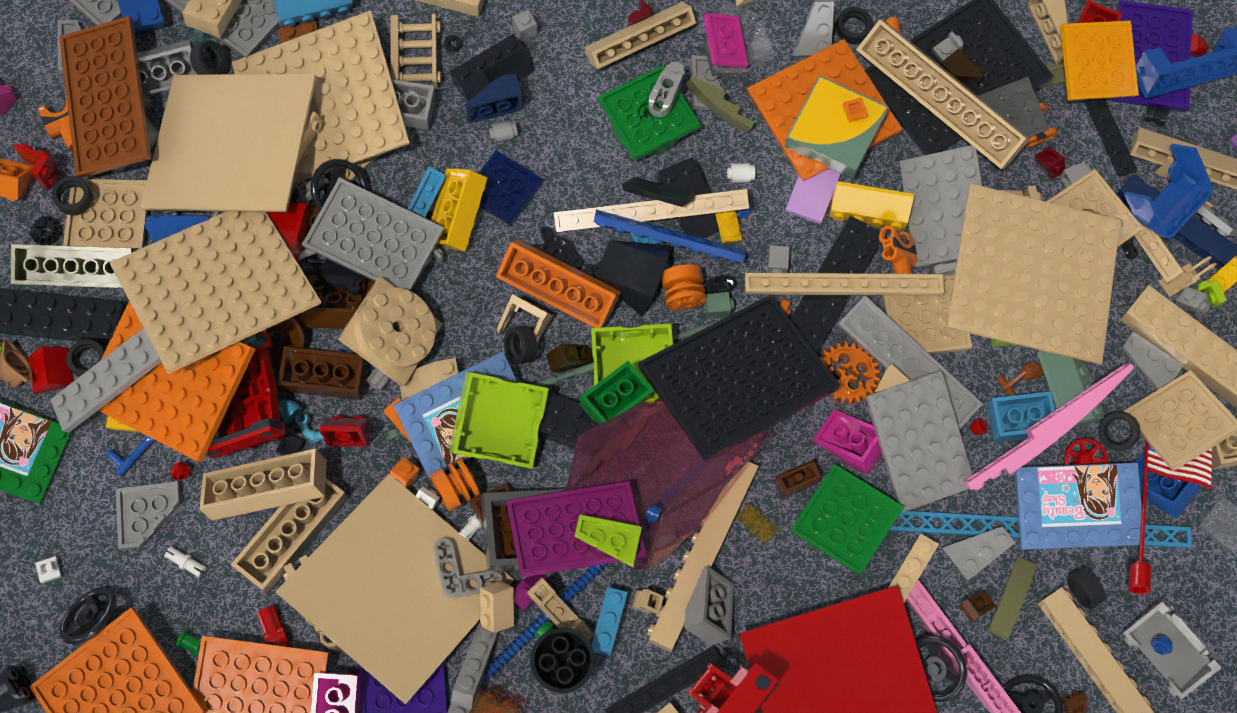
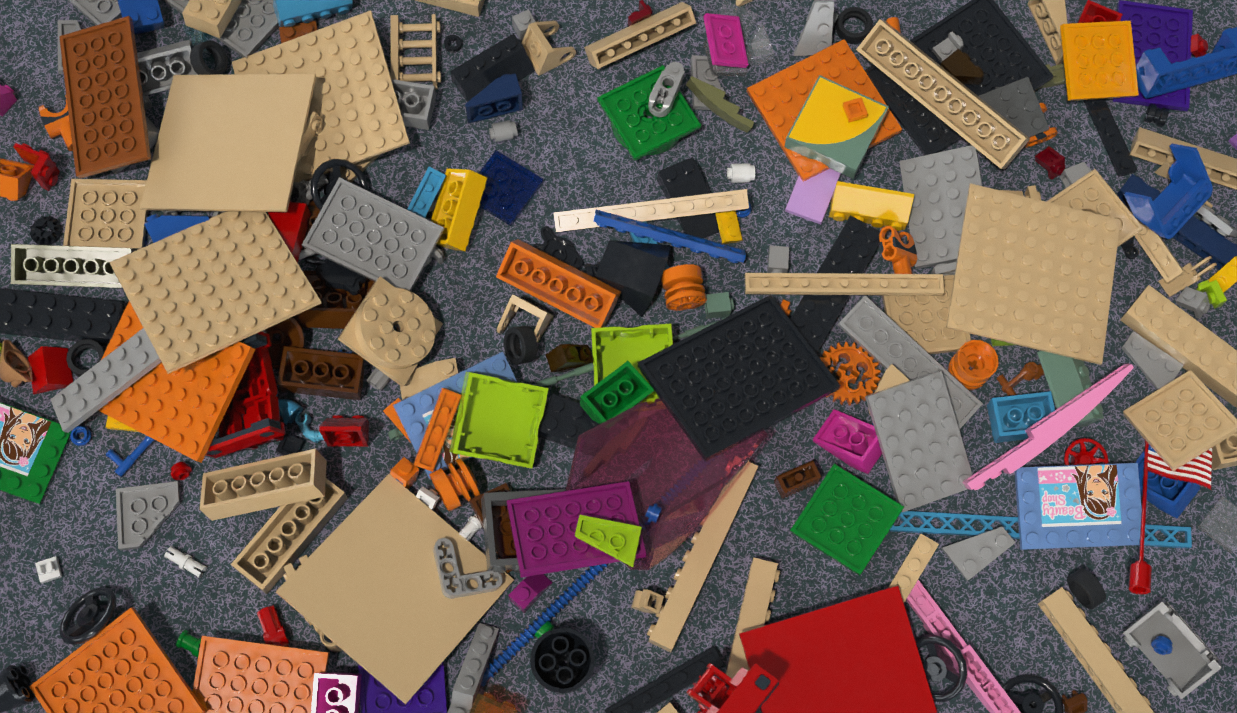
black tyre [52,176,93,216] -> none
tan brick [480,581,514,633] -> none
tan slope [527,578,594,640] -> none
dark azure brick [592,587,628,656] -> none
black tile [622,177,694,207] -> none
light grey slope [684,566,734,645] -> none
black gear [704,274,735,294] -> none
clear yellow plate [735,502,779,545] -> none
reddish brown slope [959,589,996,623] -> none
red hinge [970,418,988,435] -> none
olive slope [987,556,1037,640] -> none
black tyre [1099,412,1141,450] -> none
none -> blue plate [70,426,91,446]
none -> orange tile [413,388,462,472]
none -> tan hose [521,21,576,76]
none -> tan brick [726,558,780,679]
none -> orange wheel [948,340,999,390]

